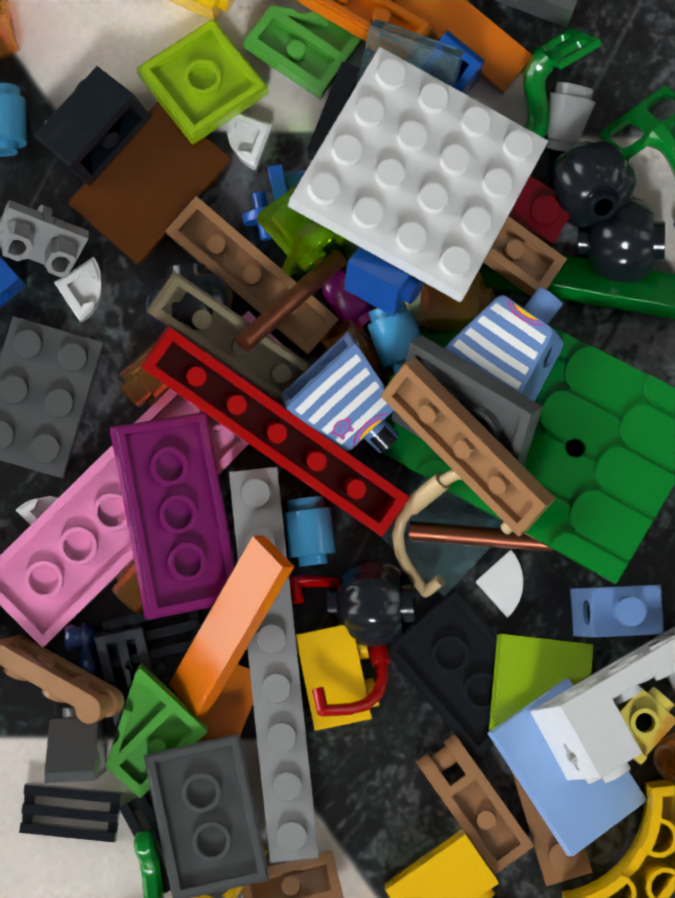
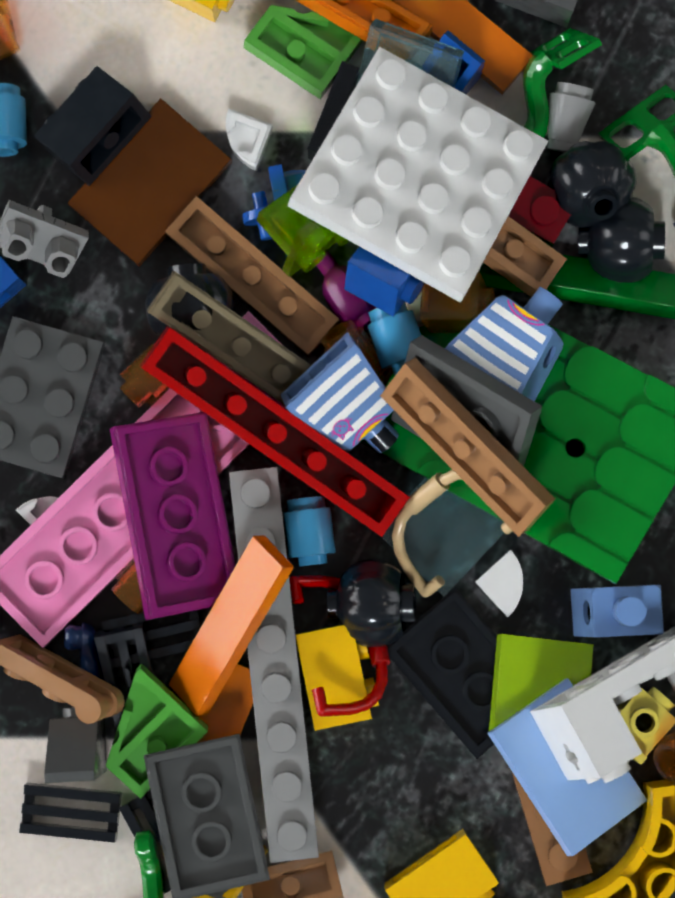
white tile [54,257,103,323] -> none
lime tile [137,18,269,145] -> none
copper bar [236,250,346,351] -> none
copper bar [408,521,553,552] -> none
medium nougat plate [416,734,534,874] -> none

